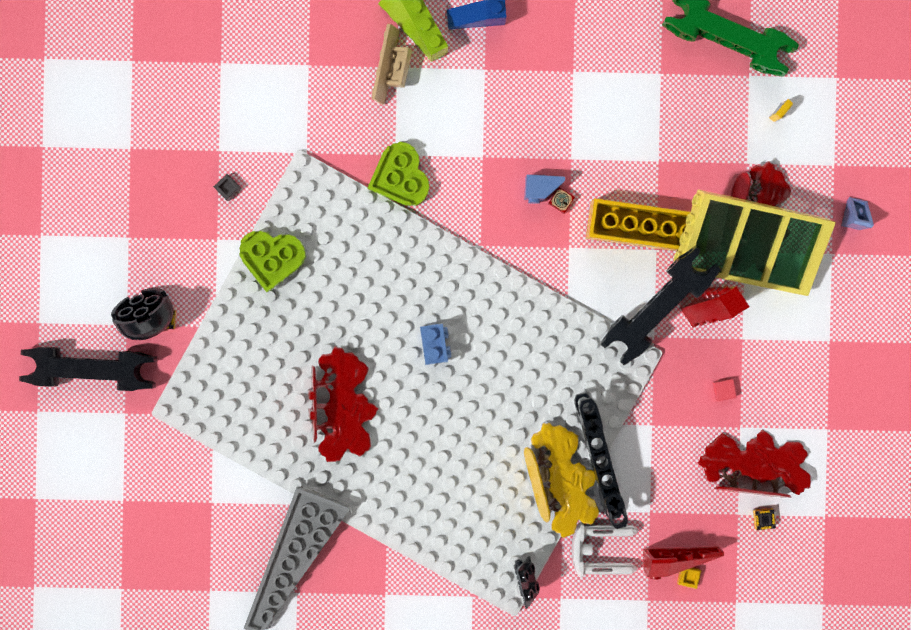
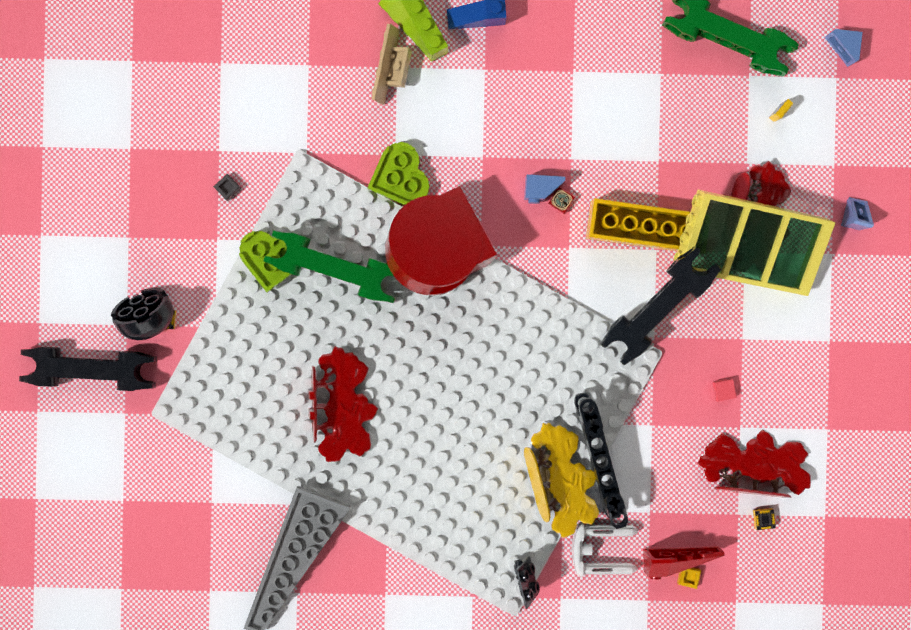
medium blue bracket [420,323,451,365] -> none
red wedge [681,285,750,328] -> none
none -> green piece [263,230,395,303]
none -> red brick [385,186,497,295]
none -> medium blue slope [824,29,863,67]

